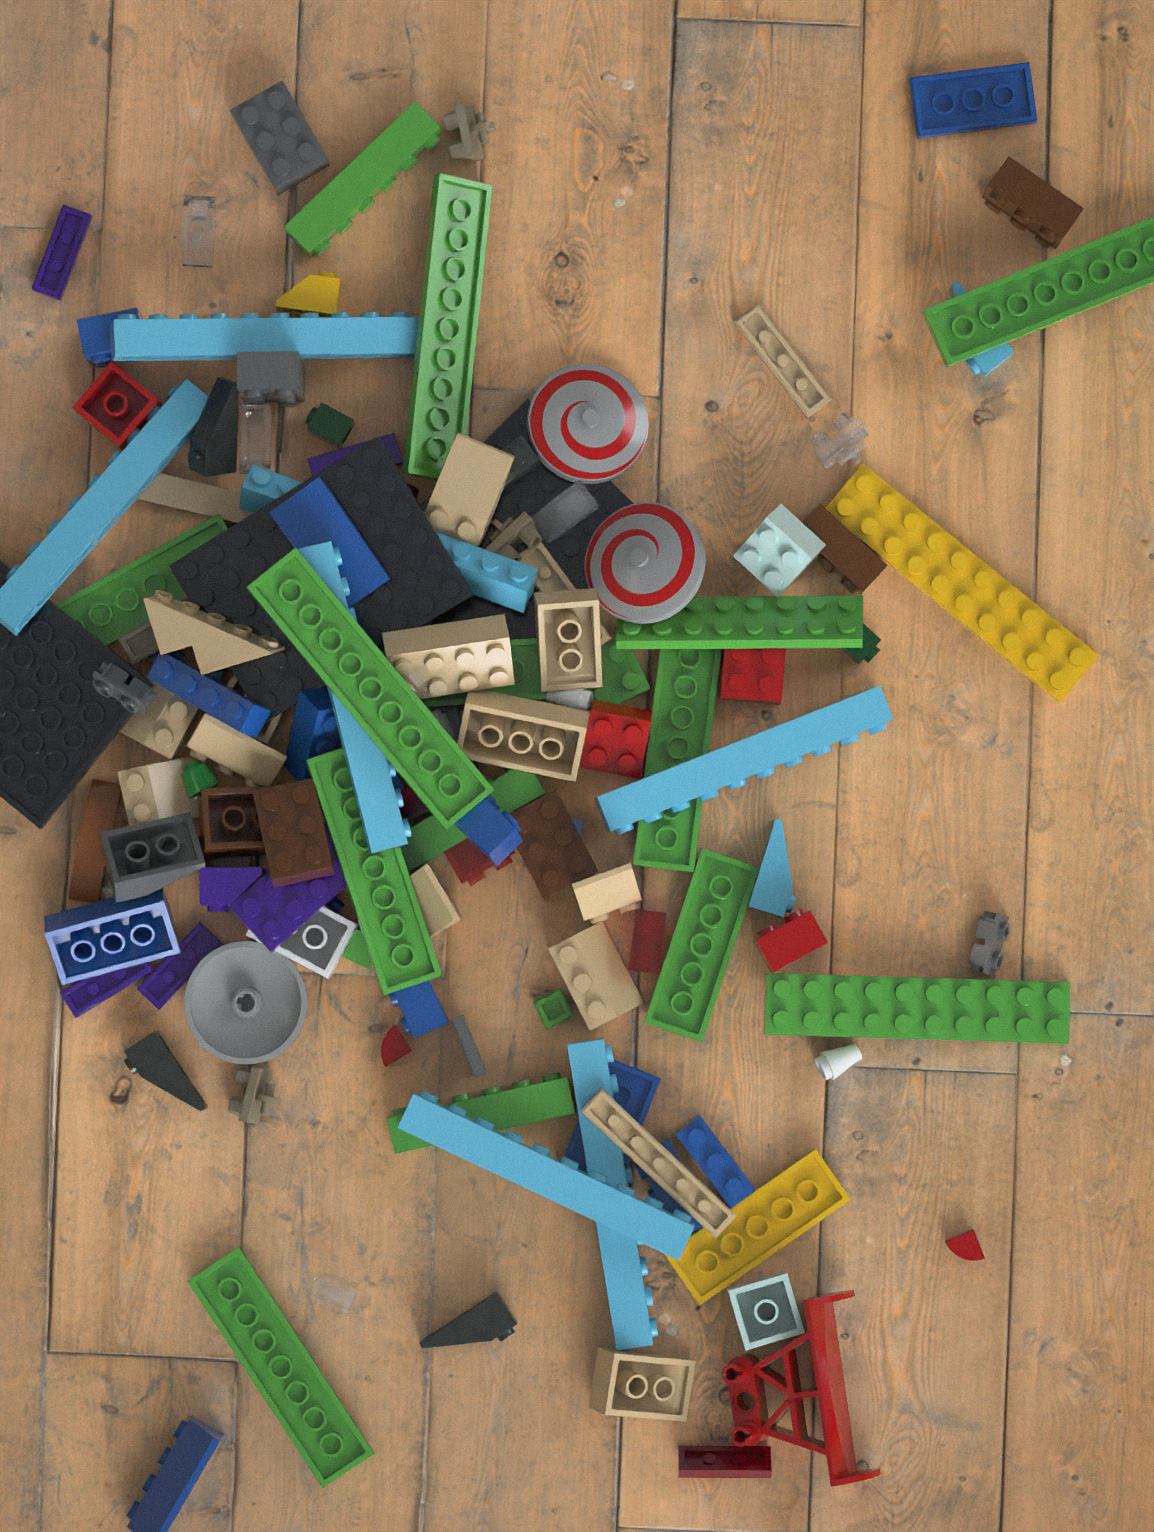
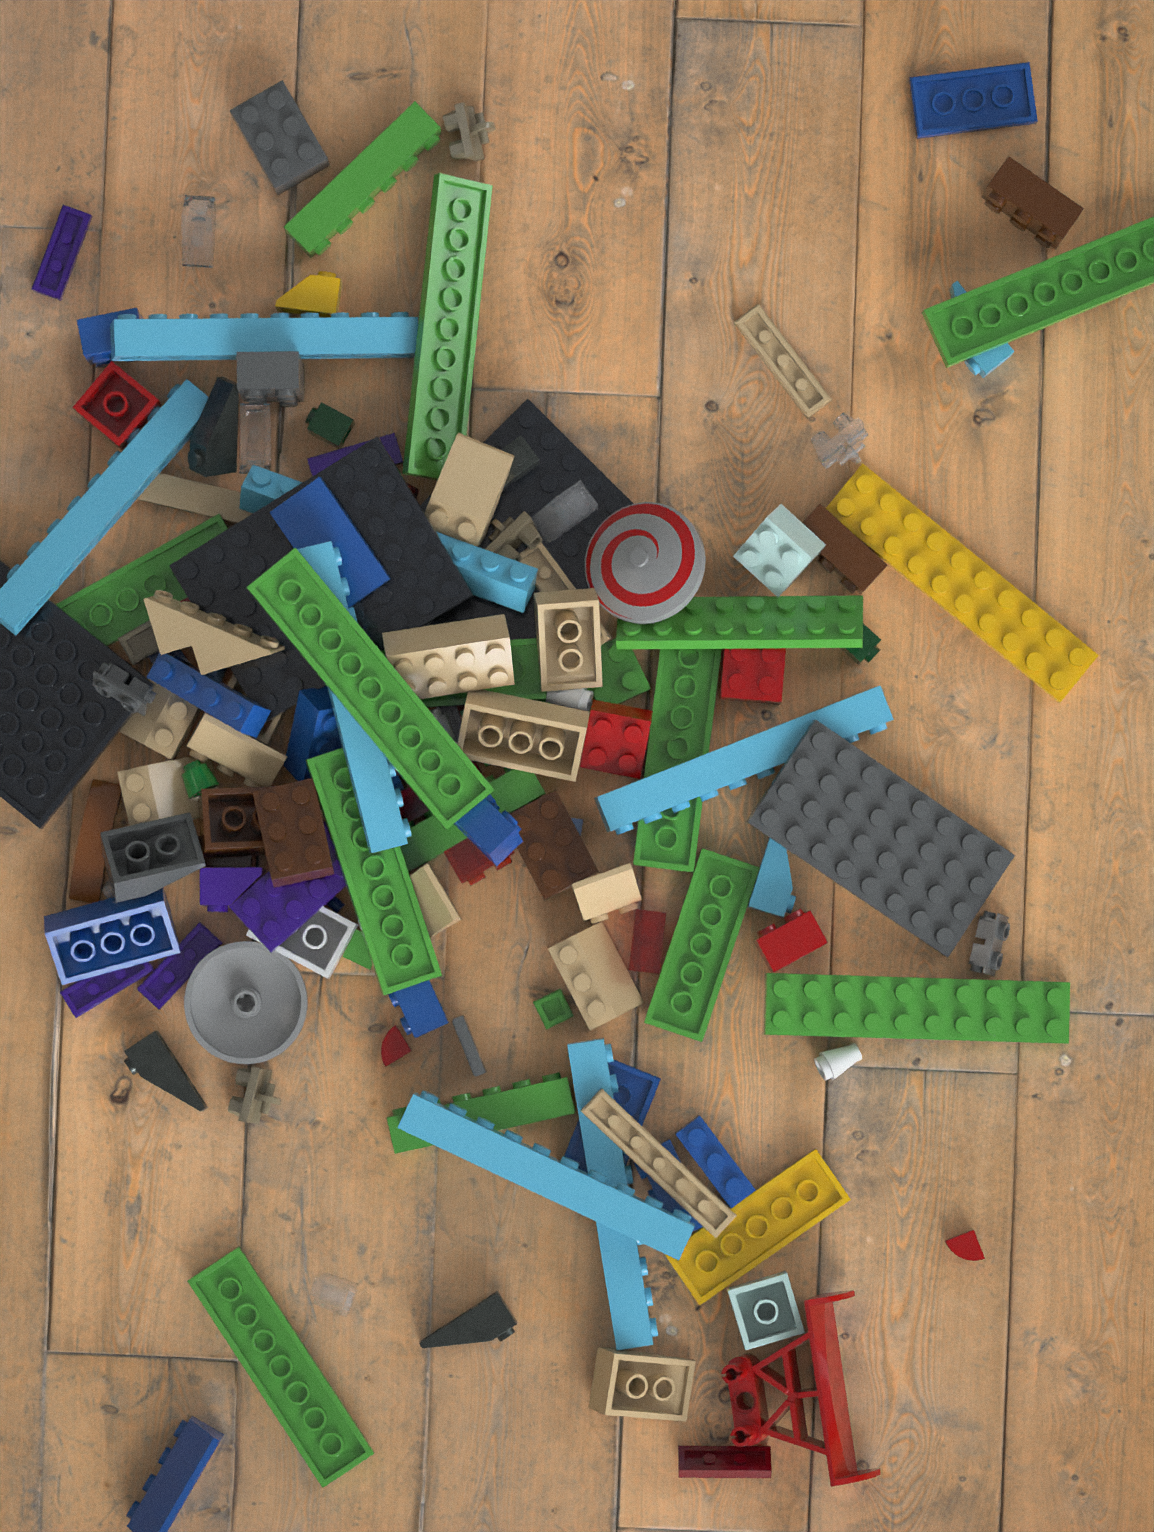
light grey dish [527,364,649,484] -> none
none -> dark grey plate [746,720,1015,957]

